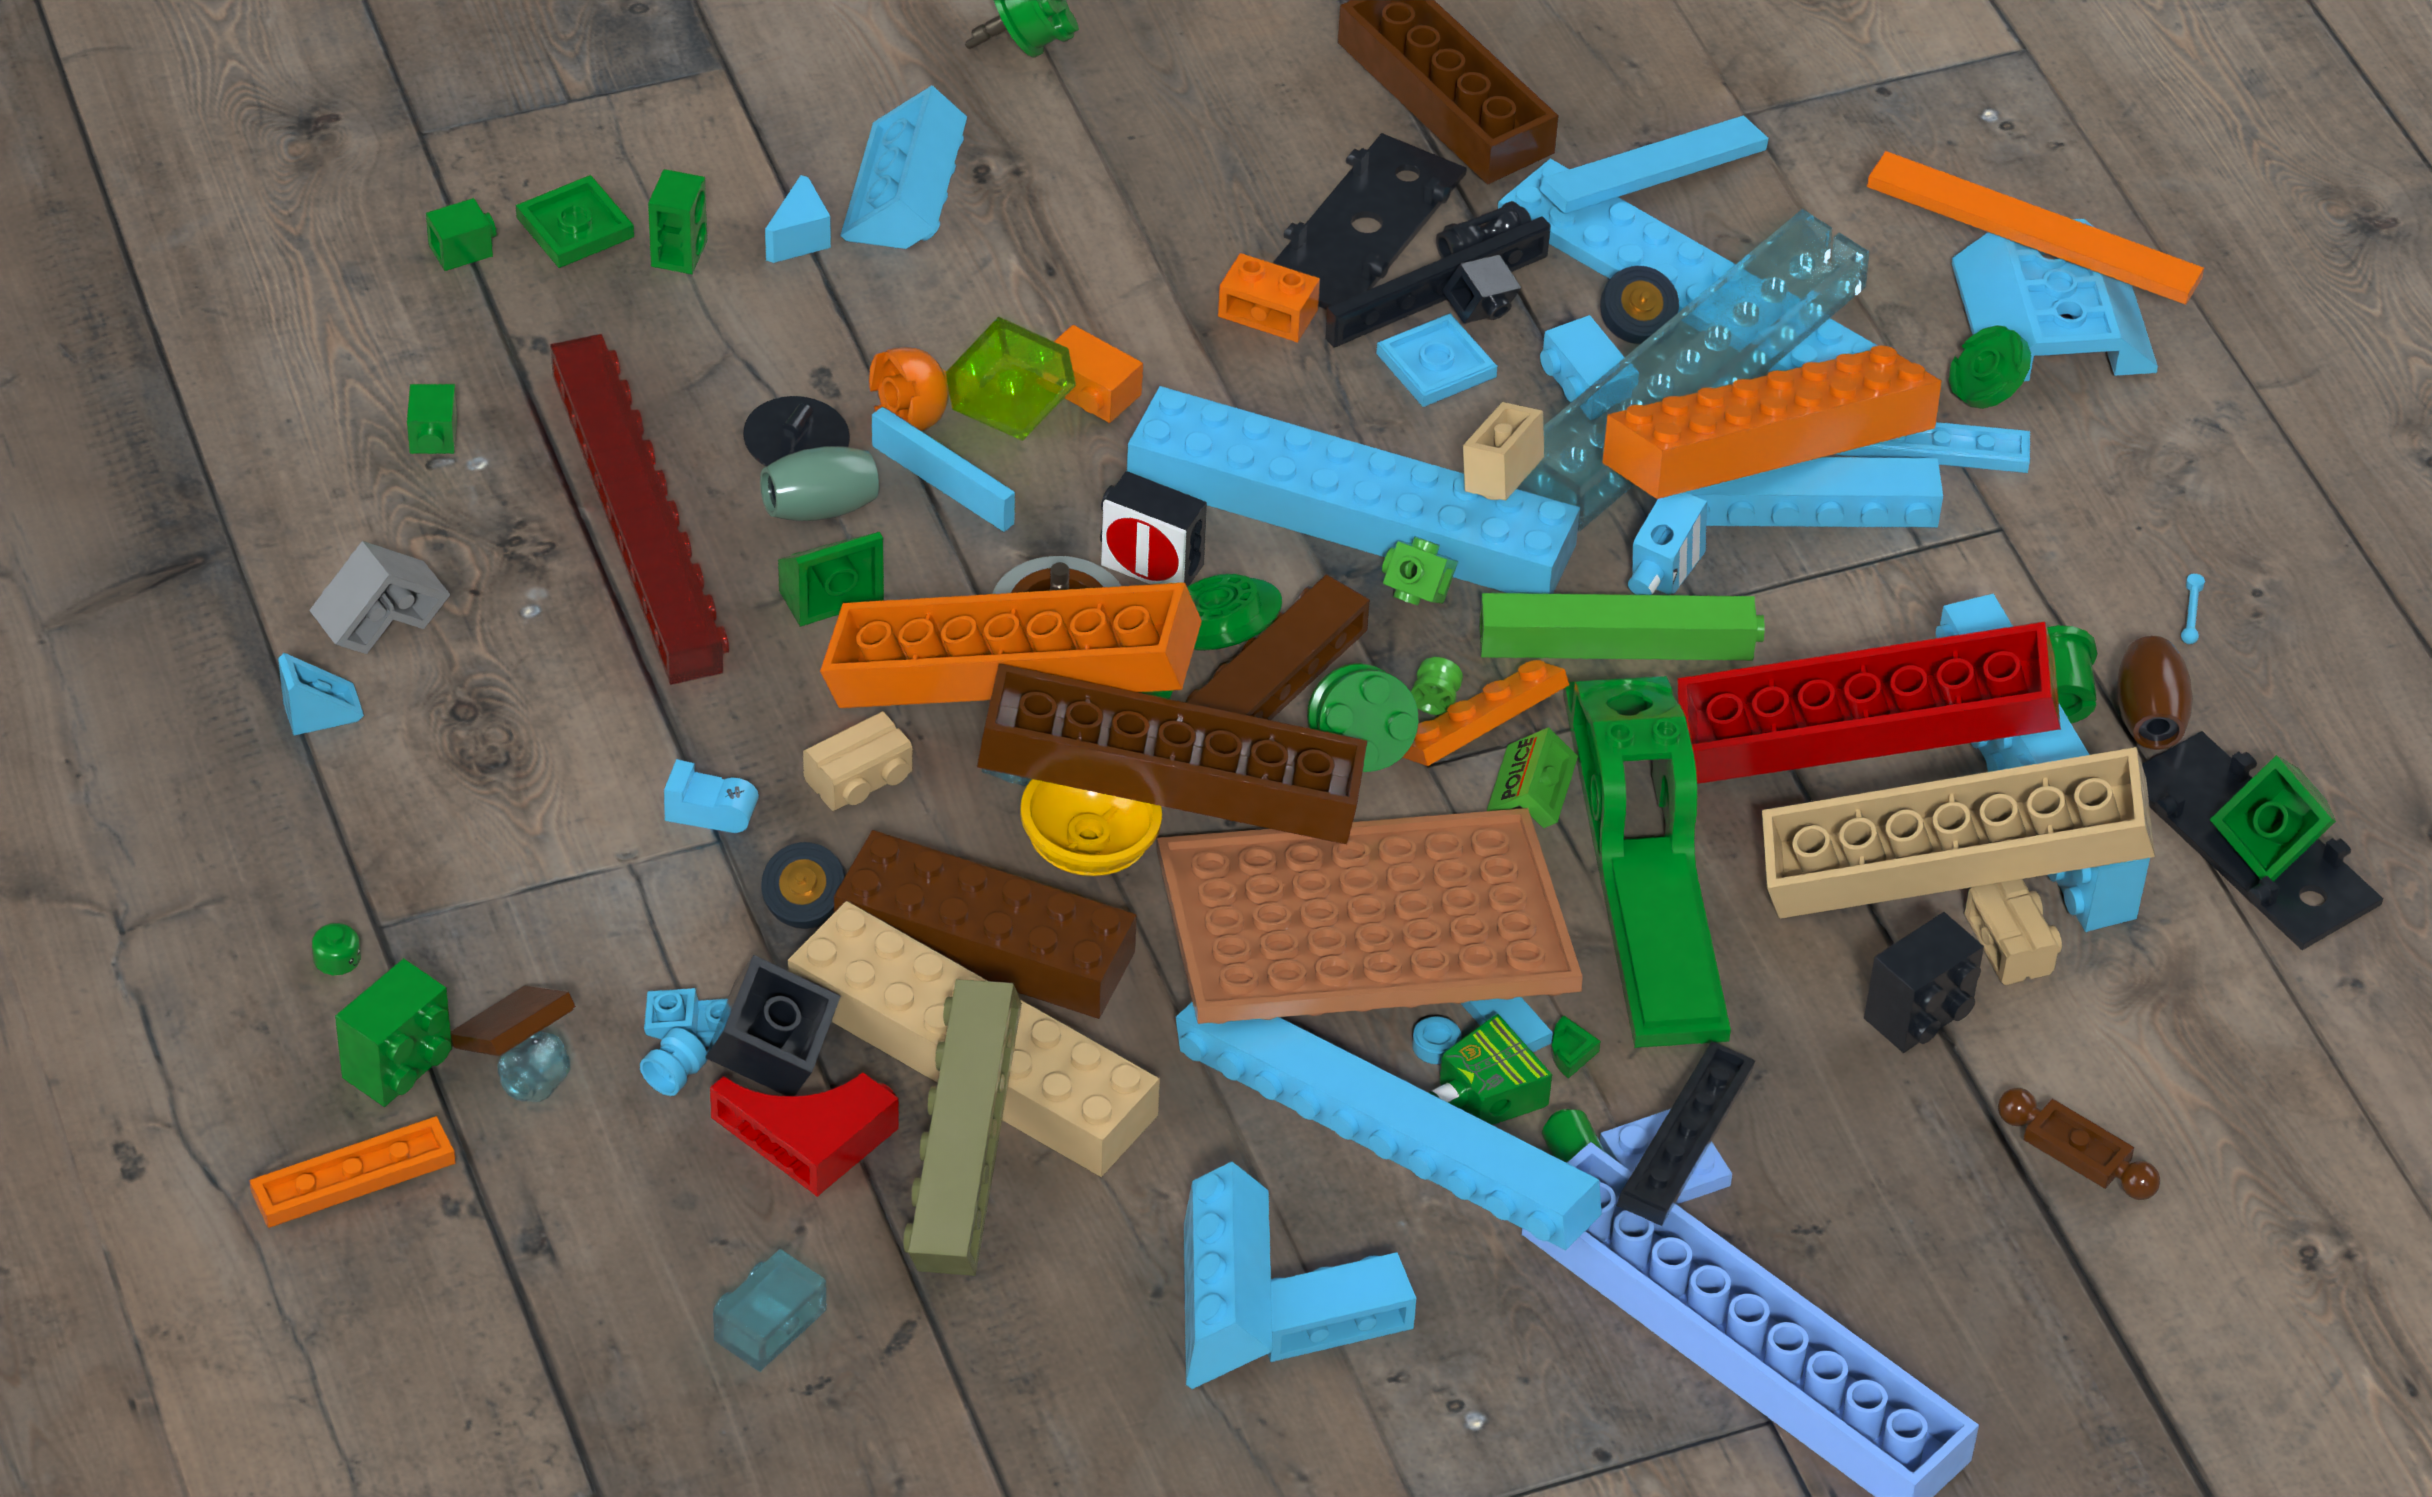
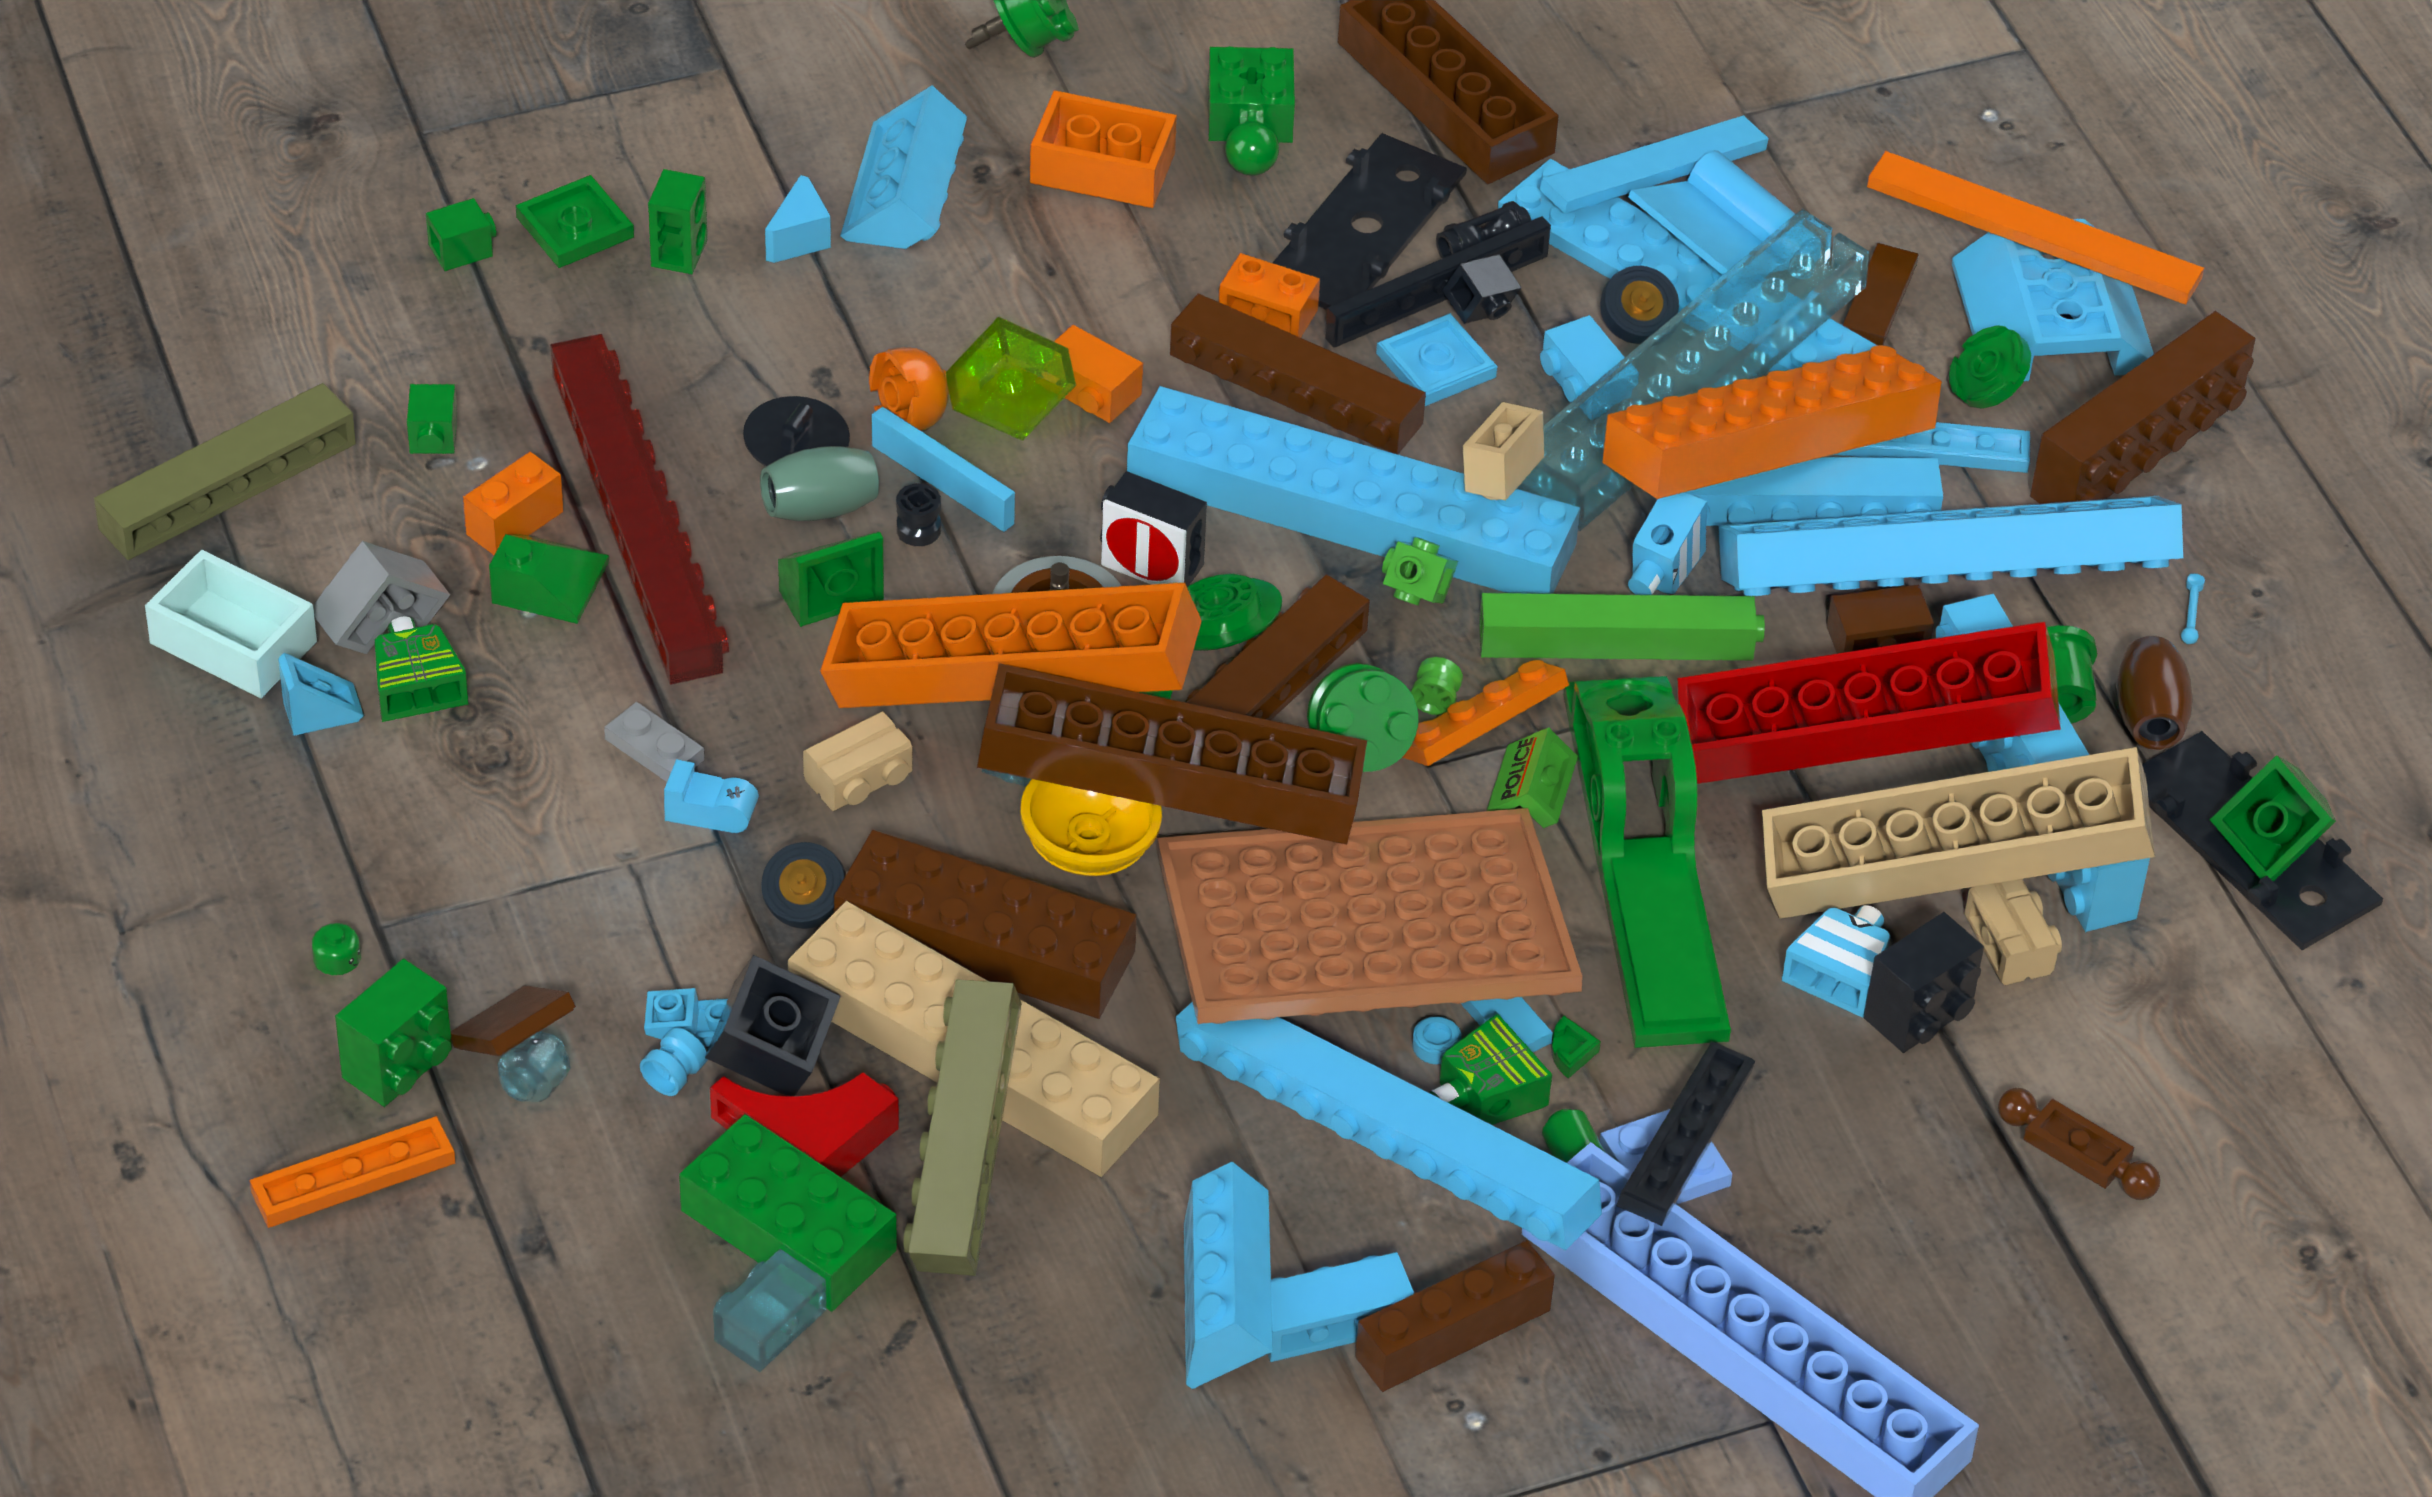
none -> olive brick [94,383,356,560]
none -> light aqua piece [145,550,317,698]
none -> green torso [375,616,468,722]
none -> orange brick [463,452,563,555]
none -> green slope [489,534,609,624]
none -> light grey plate [604,702,704,782]
none -> green brick [679,1114,897,1312]
none -> black wheel [896,483,941,546]
none -> orange brick [1030,90,1177,208]
none -> reddish brown brick [1170,293,1426,455]
none -> green brick [1208,46,1295,176]
none -> reddish brown brick [1355,1240,1555,1392]
none -> medium azure door [1628,150,1825,282]
none -> medium azure brick [1719,496,2183,596]
none -> medium azure torso [1782,905,1891,1018]
none -> reddish brown brick [1827,584,1934,654]
none -> reddish brown tile [1842,243,1919,346]
none -> reddish brown brick [2030,310,2256,504]

